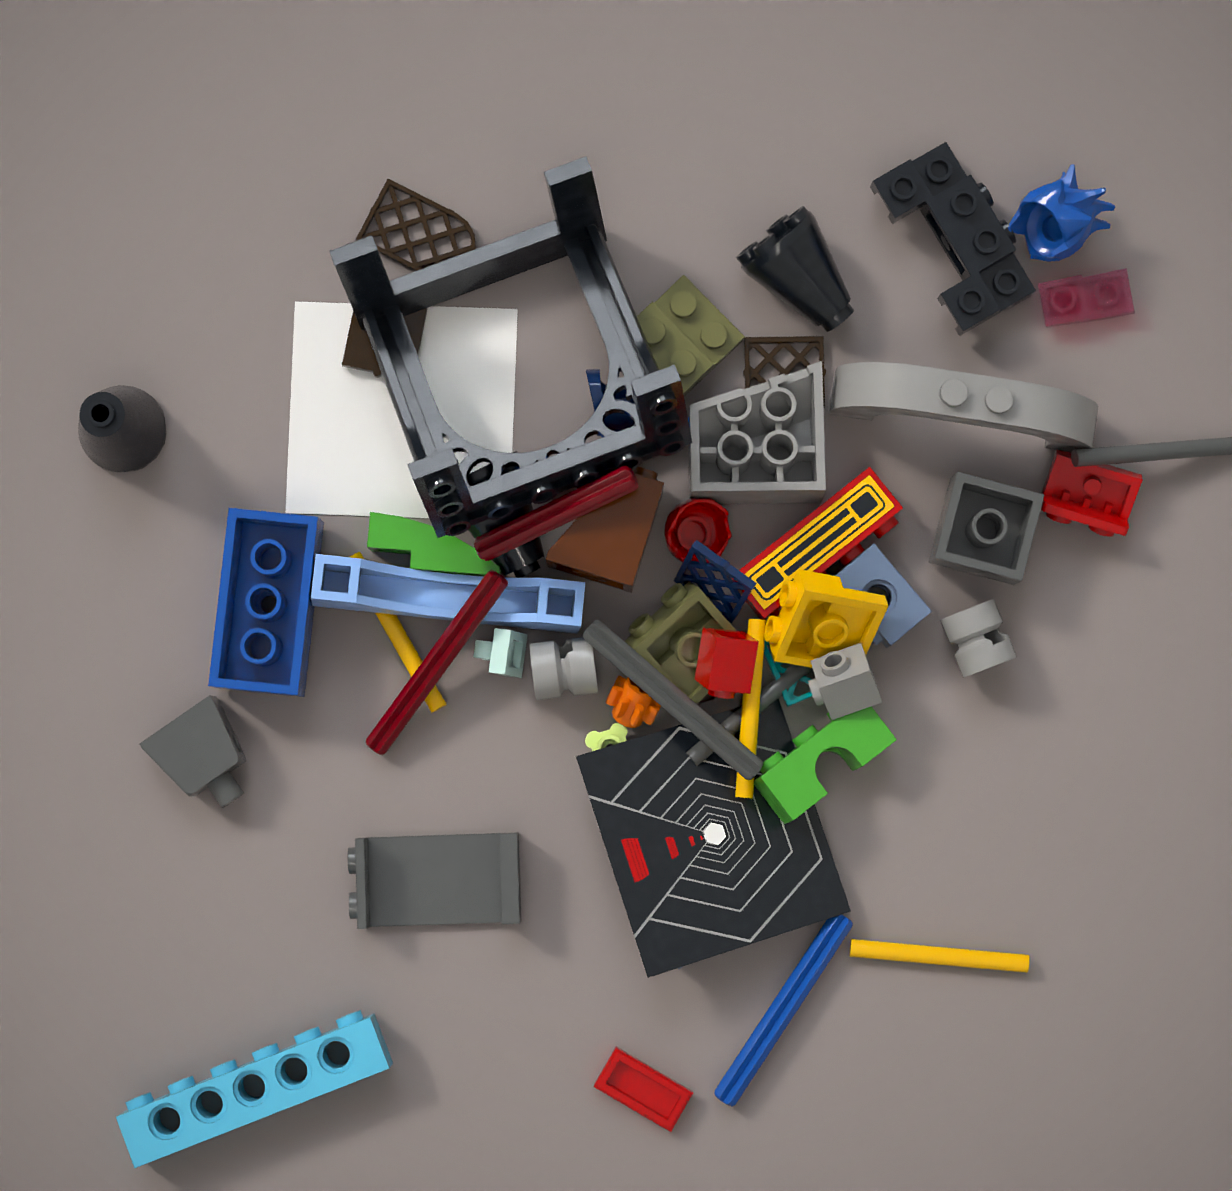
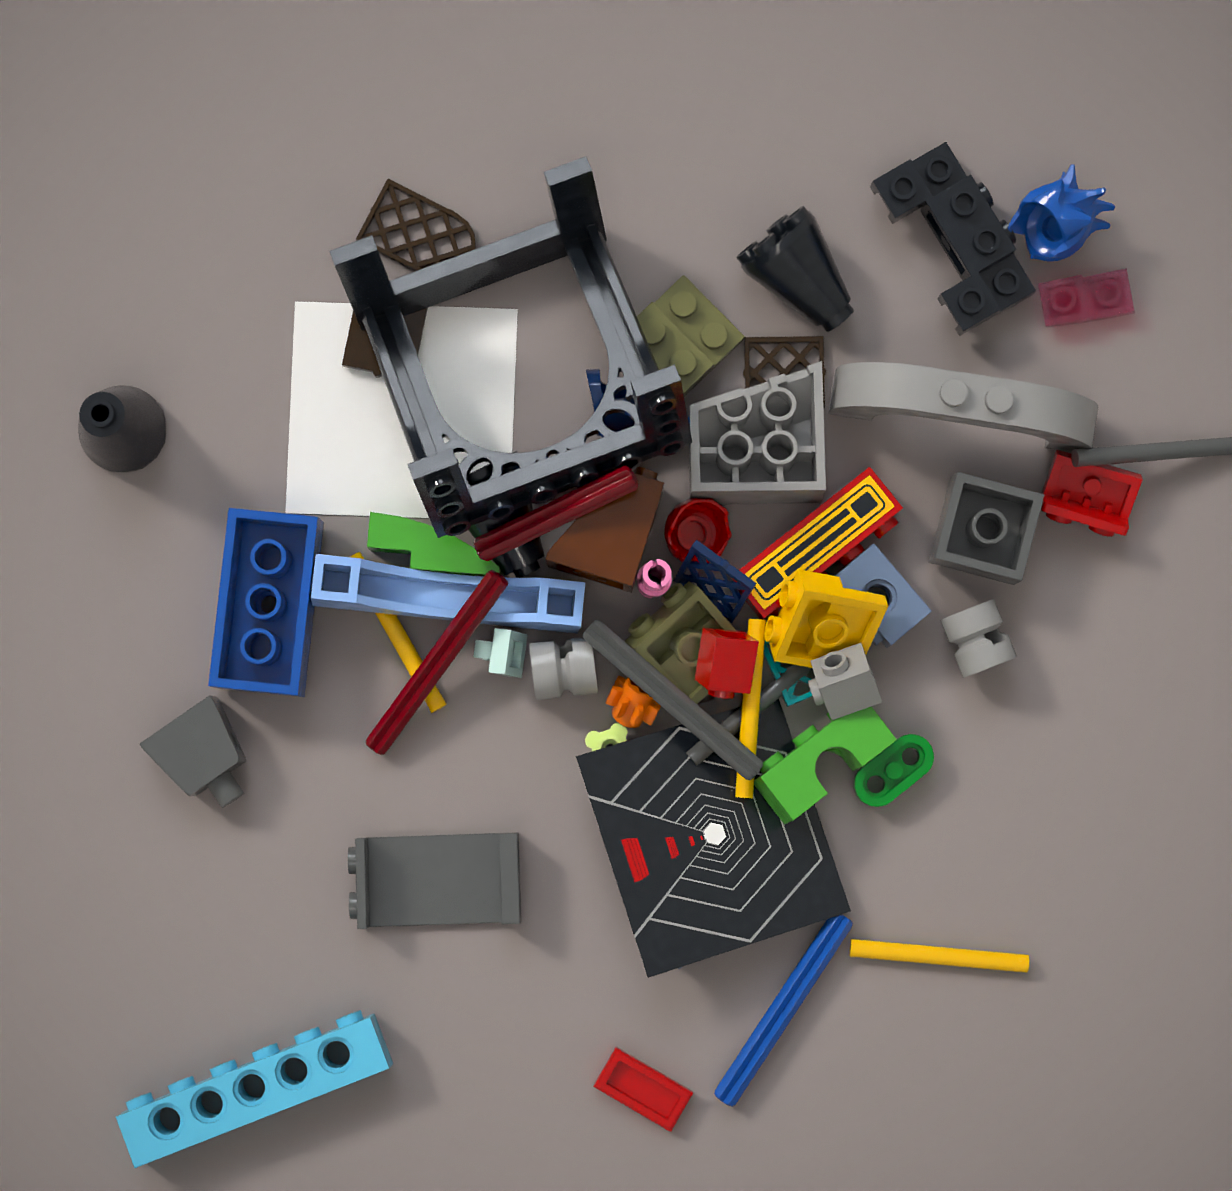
none -> bright pink pin [636,559,672,599]
none -> green plate [853,734,934,807]

